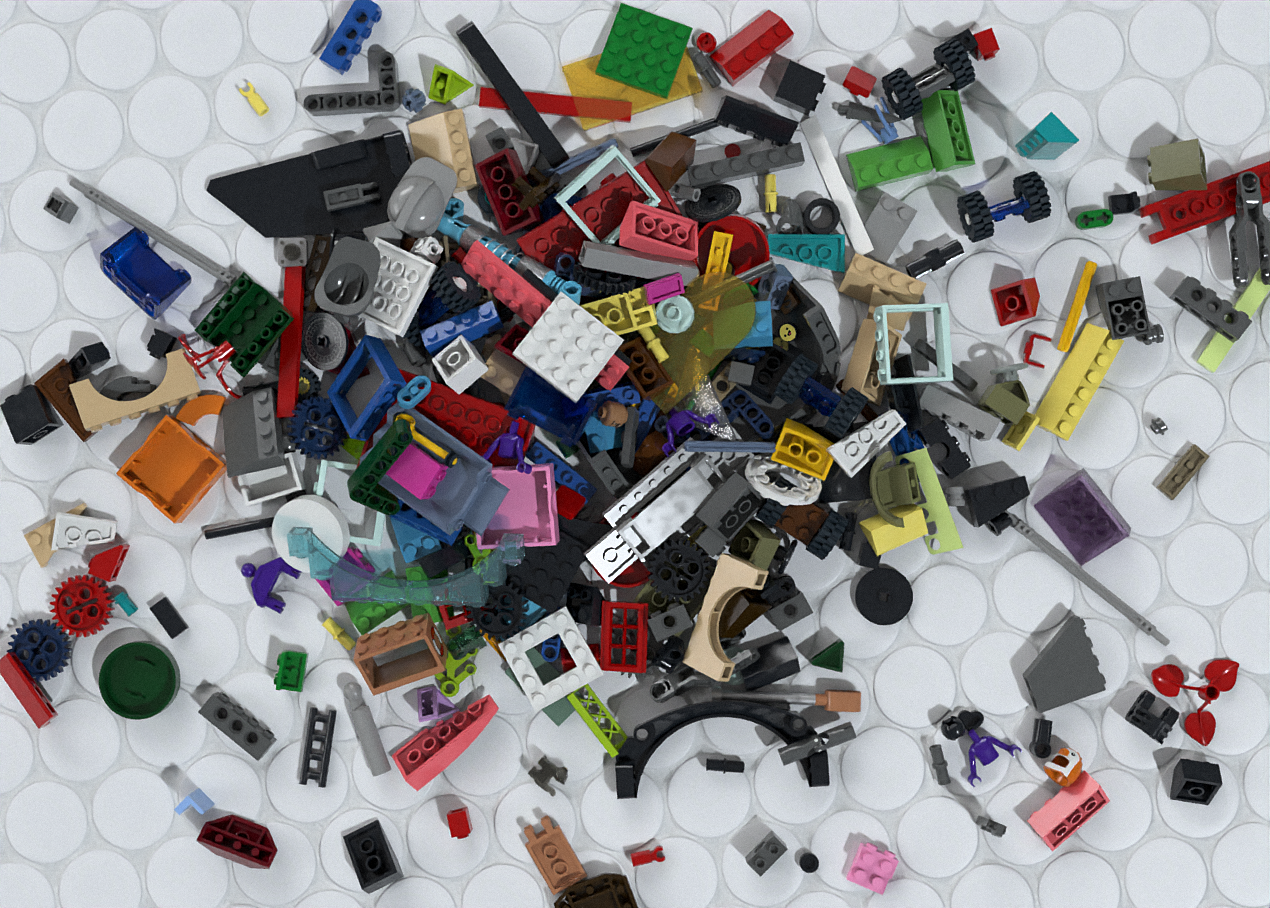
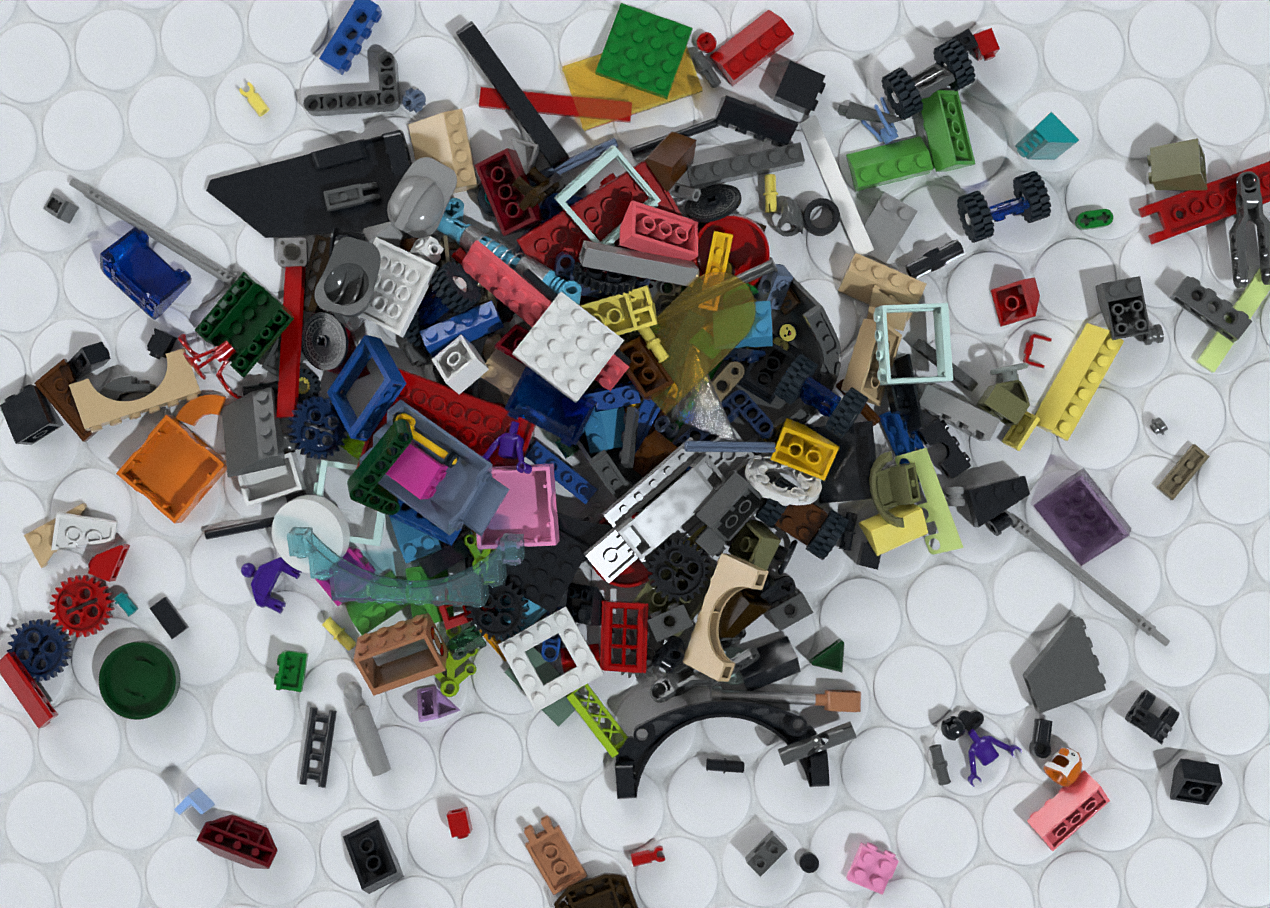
dark grey brick [198,692,277,761] -> none
coral wedge [391,694,499,791] -> none
dark azure plate [397,376,431,409] -> none
lime slope [428,64,474,105] -> none
dark grey brick [485,127,514,154] -> none
clear smoke animal [528,754,568,796] -> none
red piece [556,485,586,520] -> none
medium nougat head [598,401,628,428] -> none
dark pink tile [643,273,685,305] -> none
light aqua tile [656,295,694,334] -> none
dark purple piece [662,406,719,457] -> none
red sticker [724,144,741,158] -> none
dark grey brick [724,361,755,386] -> none
teal wing [768,234,845,274] -> none
white wing [826,409,906,478] -> none
red piece [842,66,877,98] -> none
black piece [855,568,913,625] -> none
dark grey hinge [976,815,1007,837] -> none
yellow axle [1057,261,1097,352] -> none
black bracket [1108,191,1140,215] -> none
red plant [1151,660,1239,746] -> none

